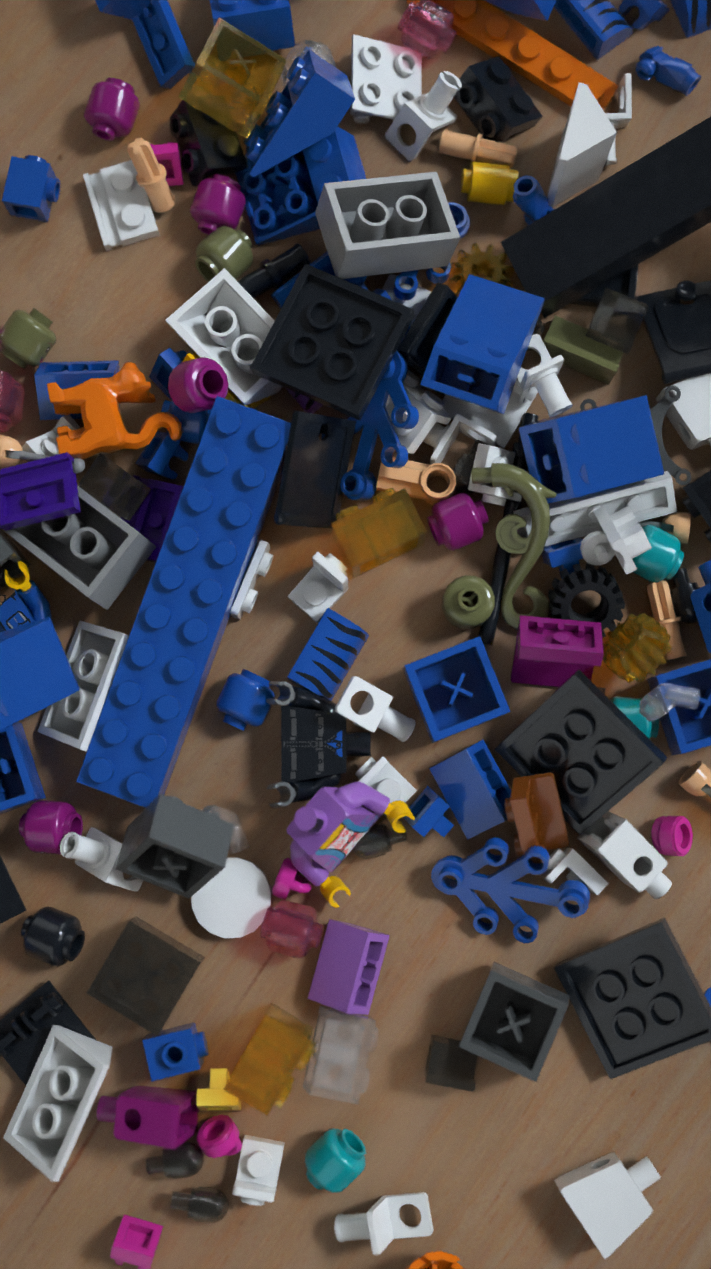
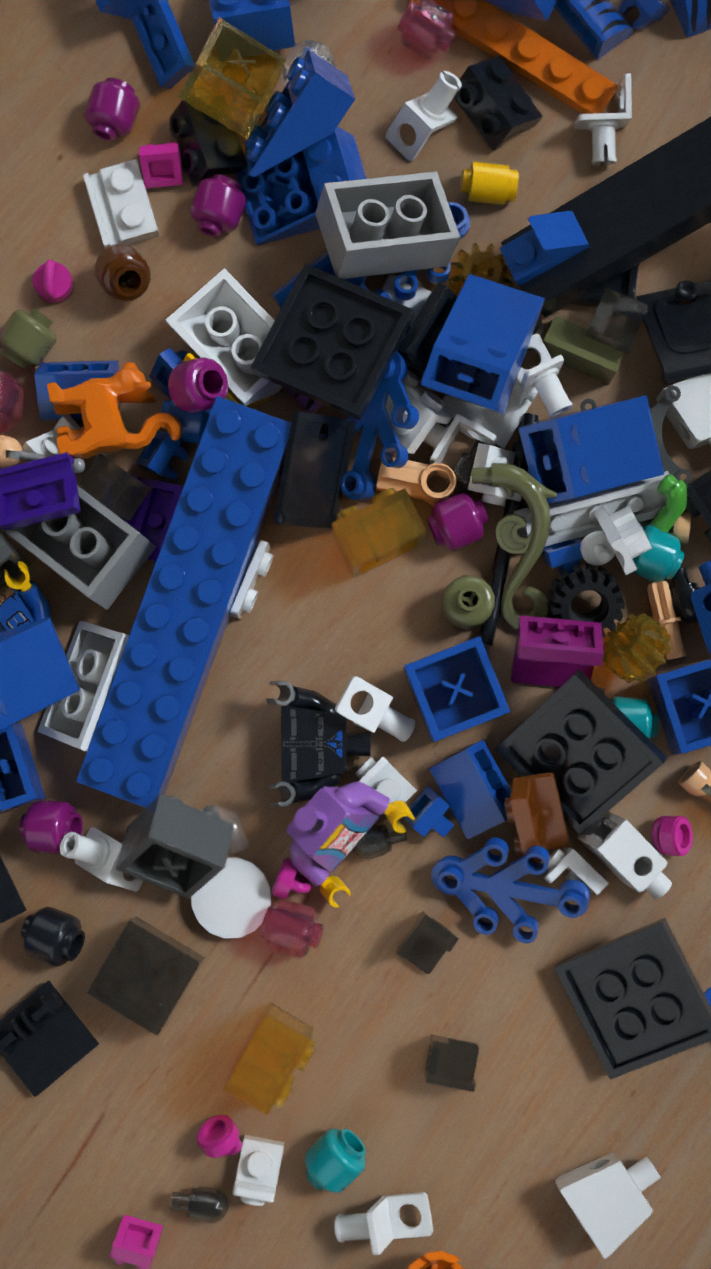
blue brick [2,155,60,222] -> none
white slope [3,1025,112,1182] -> none
magenta torso [97,1086,199,1149] -> none
light nougat axle [127,138,176,213] -> none
blue brick [142,1022,209,1081] -> none
clear smoke cylinder [146,1142,205,1179] -> none
olive head [195,226,253,282] -> none
light yellow tile [197,1068,242,1111] -> none
blue head [216,669,275,731] -> none
black pin [237,243,310,298] -> none
blue brick [287,608,369,701] -> none
white bracket [288,551,349,624] -> none
clear brick [302,1005,379,1104] -> none
medium lavender brick [308,919,390,1015] -> none
white hinge [350,34,421,123] -> none
light nougat axle [439,129,517,169] -> none
dark grey brick [459,962,570,1082] -> none
blue arm [513,175,555,225] -> none
white slope [547,82,617,207] -> none
blue arm [635,46,701,96] -> none
clear arm [639,683,700,721] -> none
none -> dark pink tile [32,259,73,303]
none -> reddish brown head [95,244,151,302]
none -> clear smoke panel [396,911,459,974]
none -> blue slope [499,211,590,286]
none -> bright green arm [651,474,687,533]

